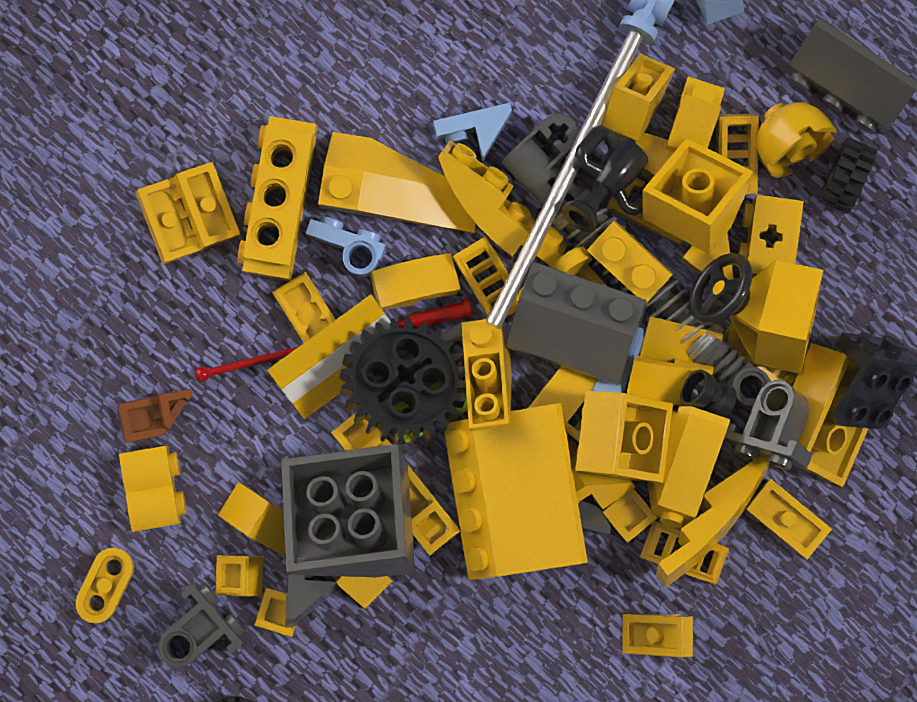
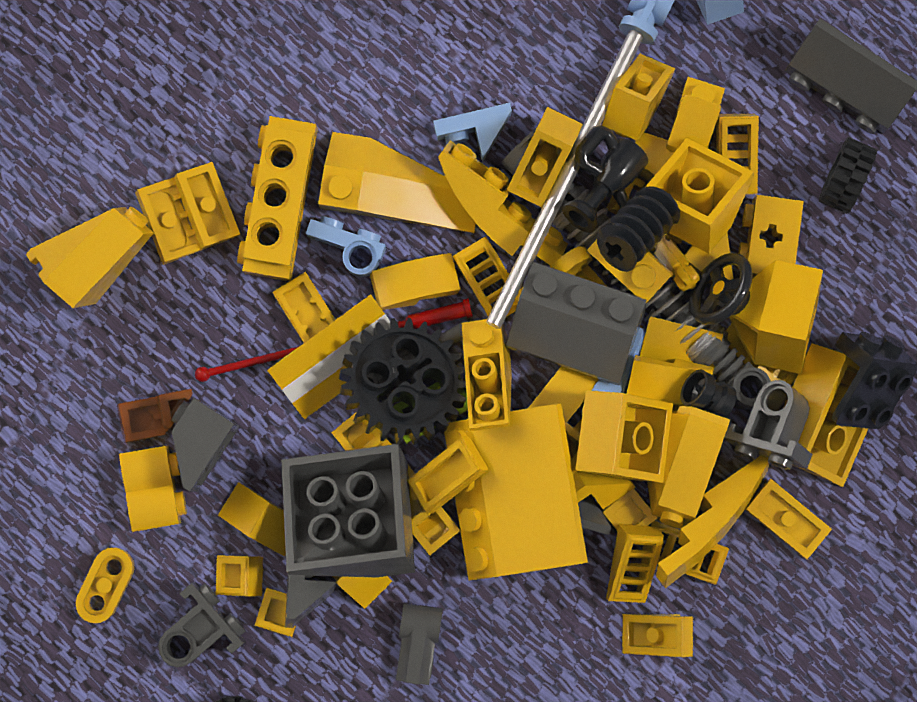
yellow cylinder [756,102,837,178] -> none
none -> yellow slope [26,207,154,308]
none -> dark grey slope [171,398,240,492]
none -> dark grey piece [396,603,443,685]
none -> yellow tile [407,436,489,514]
none -> yellow slope [507,107,583,208]
none -> black piece [597,186,680,272]
none -> yellow slope [606,524,664,603]
none -> yellow axle [651,233,700,291]

